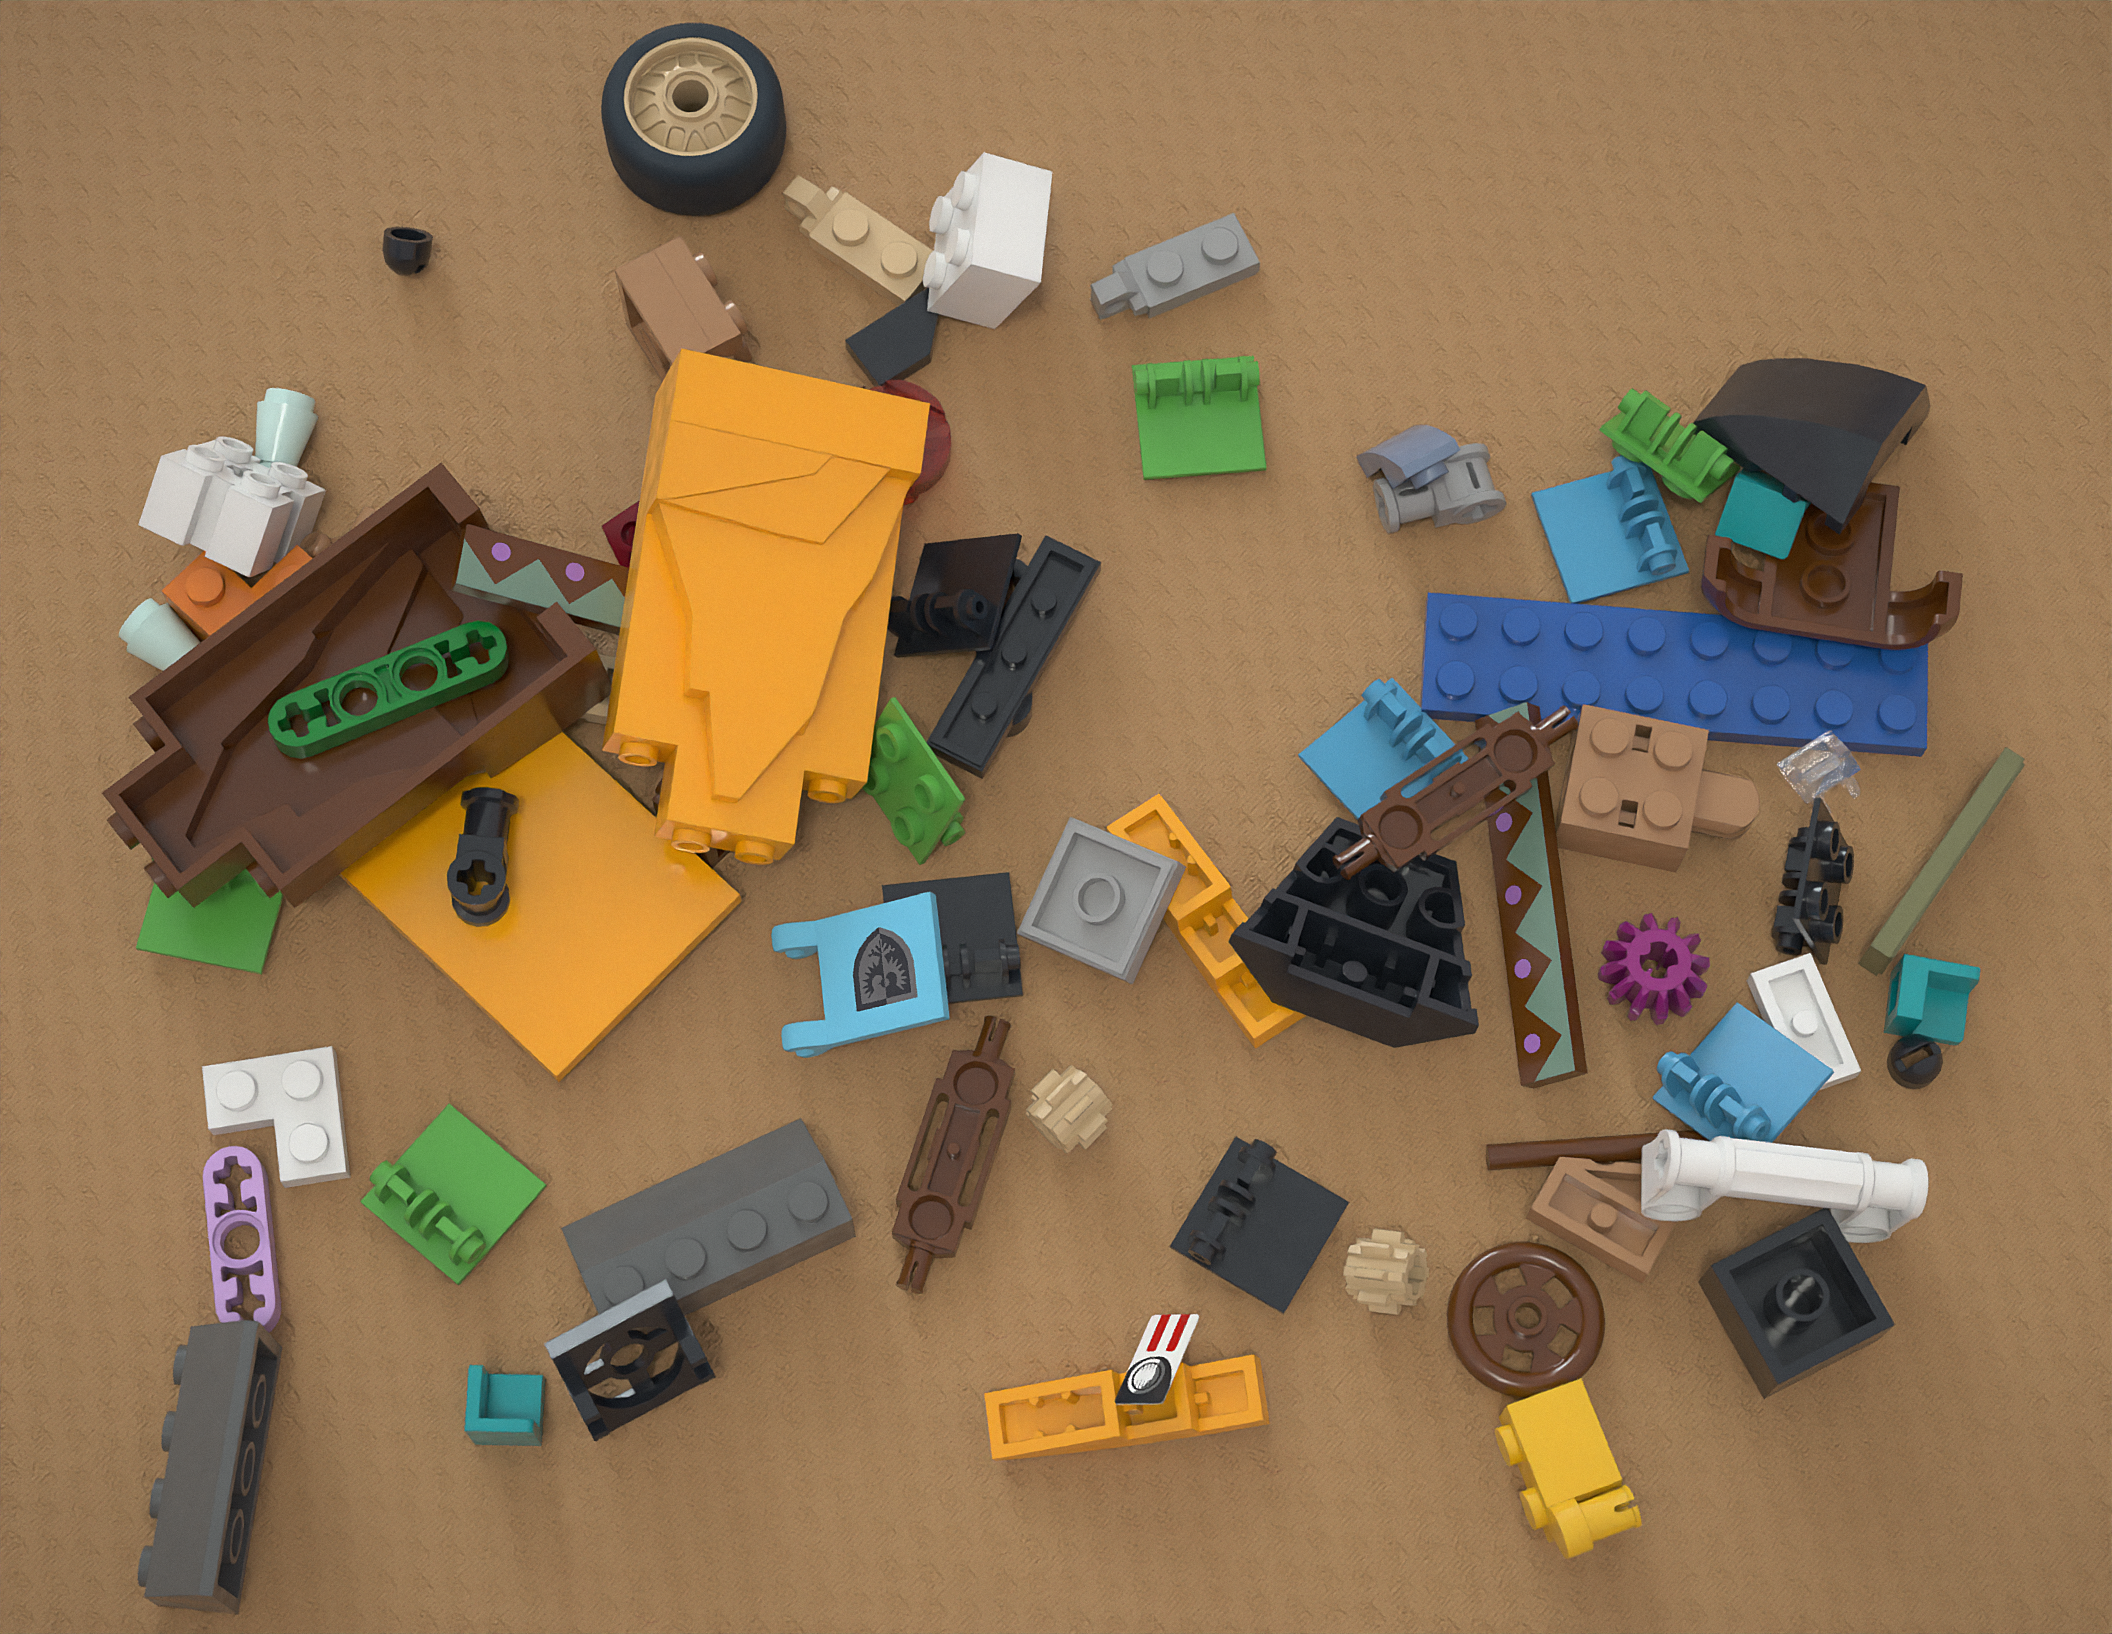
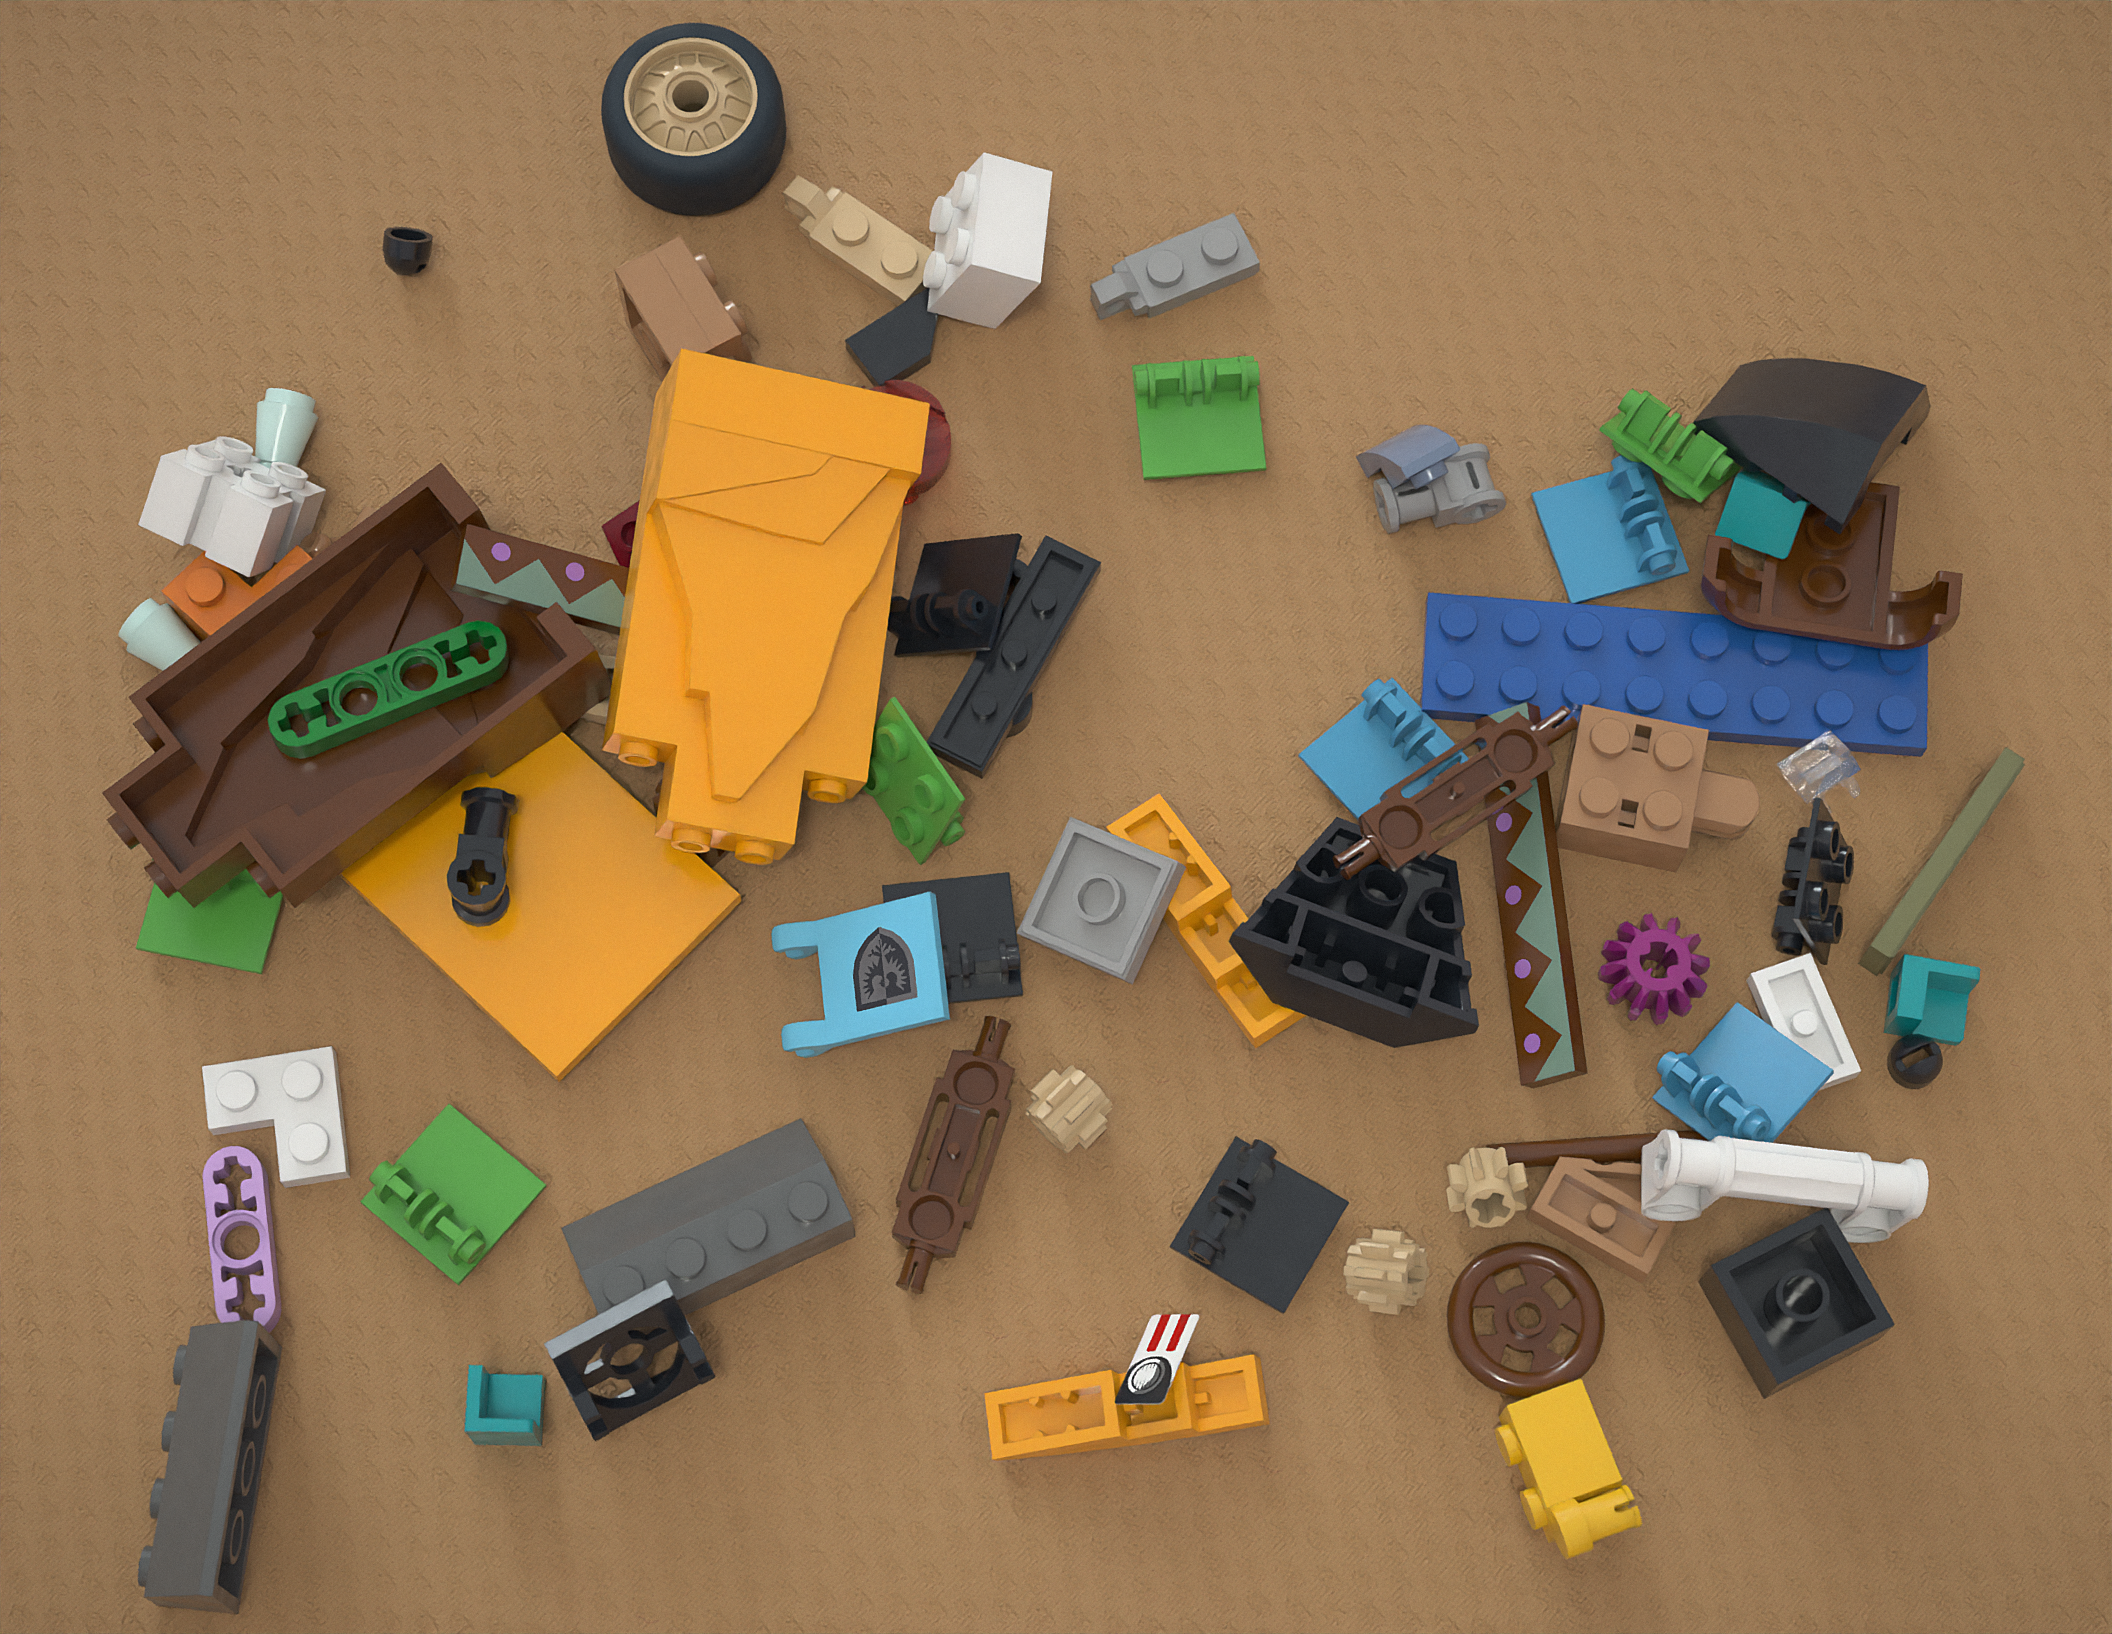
none -> tan gear [1446,1147,1528,1228]

